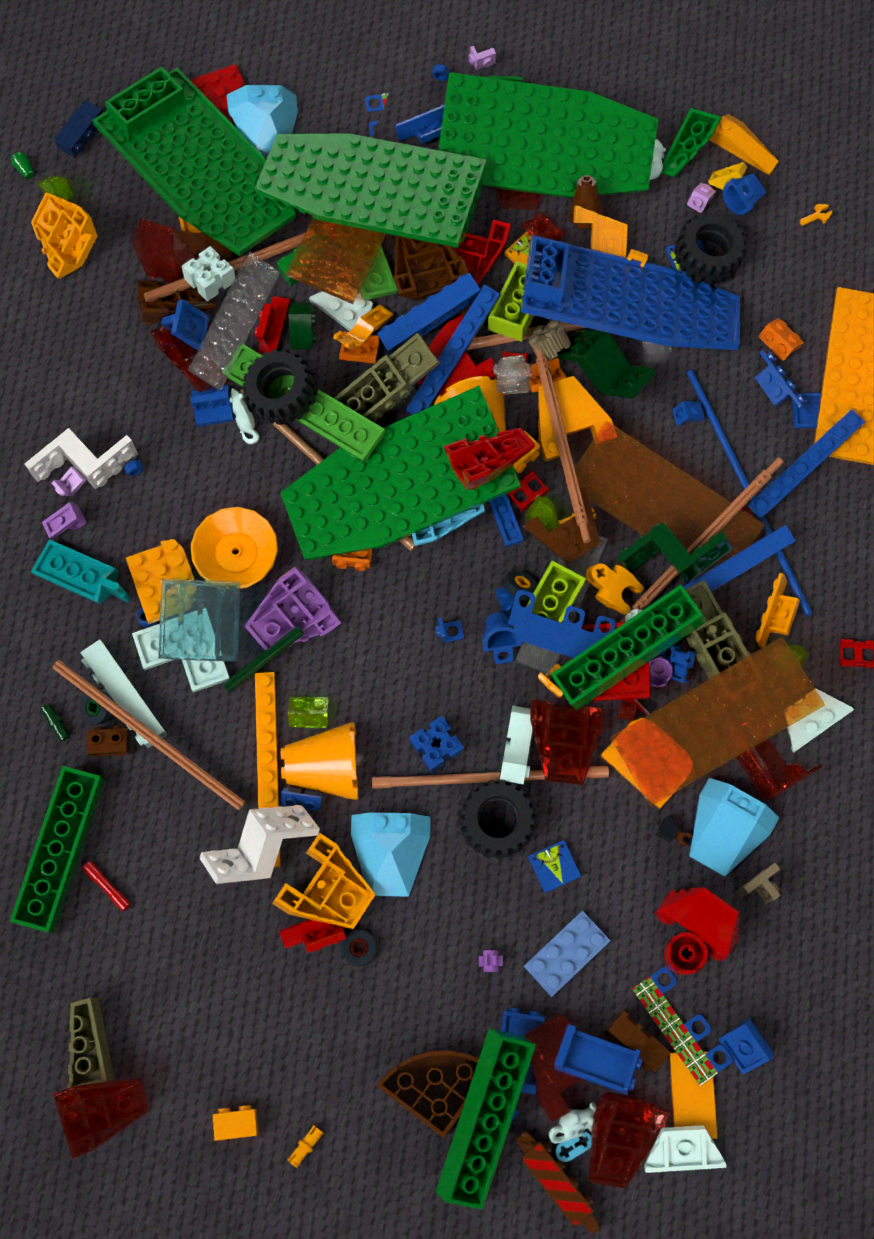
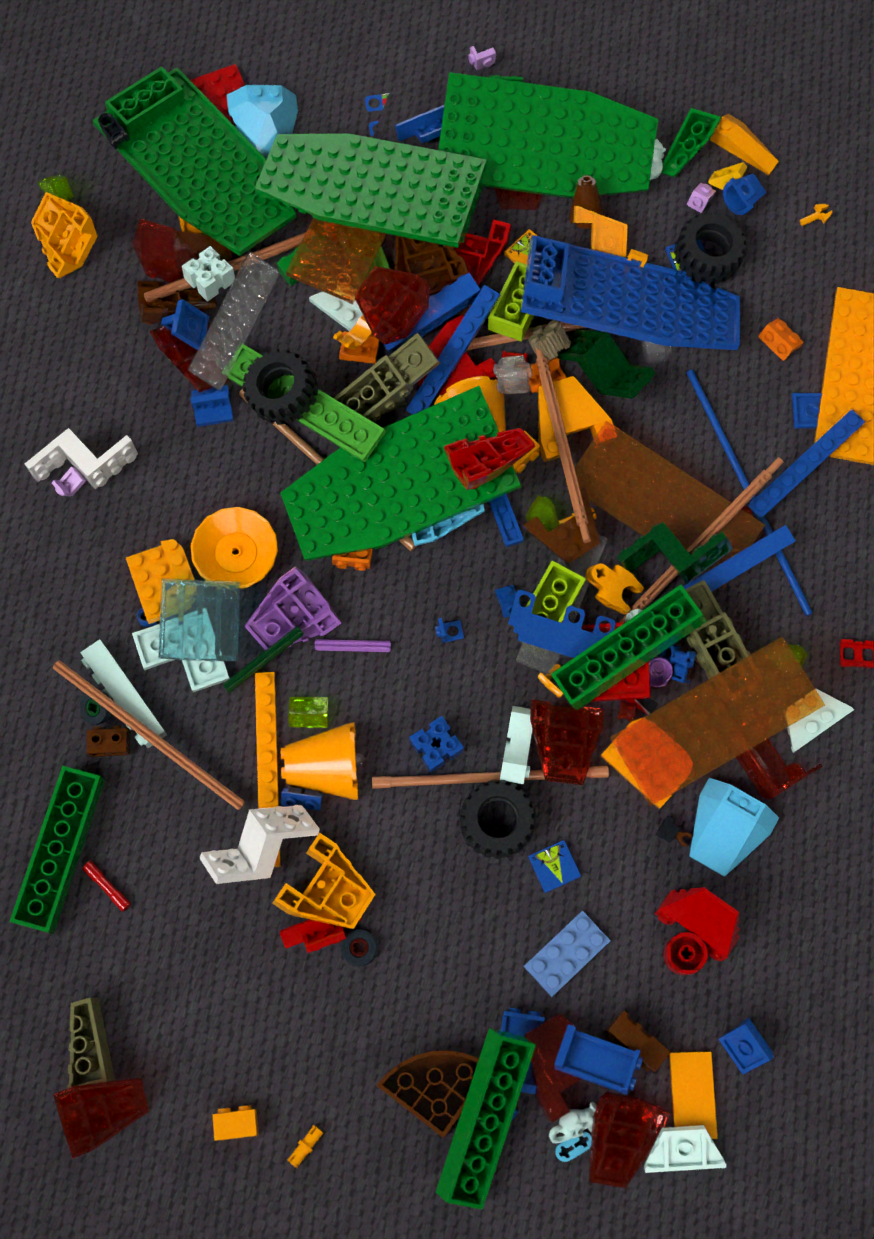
green cone [11,151,35,179] -> none
teal hinge [31,539,131,604] -> none
dark green pin [40,703,71,742] -> none
medium lavender plate [42,502,86,539] -> none
dark blue brick [54,100,103,158] -> none
blue tile [124,460,144,476] -> none
light aqua animal [230,388,260,444] -> none
red bracket [255,296,290,356] -> none
dark green brick [289,303,317,350] -> none
medium azure wedge [351,813,431,897] -> none
blue tile [432,64,449,81] -> none
medium lavender gear [479,950,503,972] -> none
blue container [482,612,522,664] -> none
black bush [504,570,538,600] -> none
red piece [506,471,549,512] -> none
reddish brown hinge [516,1131,600,1234] -> none
clear red bracket [521,211,565,241] -> none
piece [632,967,732,1086] -> none
blue bracket [672,401,705,425] -> none
dark tan bracket [736,863,781,904] -> none
blue bracket [755,350,808,410] -> none
light orange bracket [755,573,800,648] -> none
none -> black piece [98,113,130,149]
none -> medium lavender axle [315,639,391,652]
none -> clear red wedge [354,266,429,345]

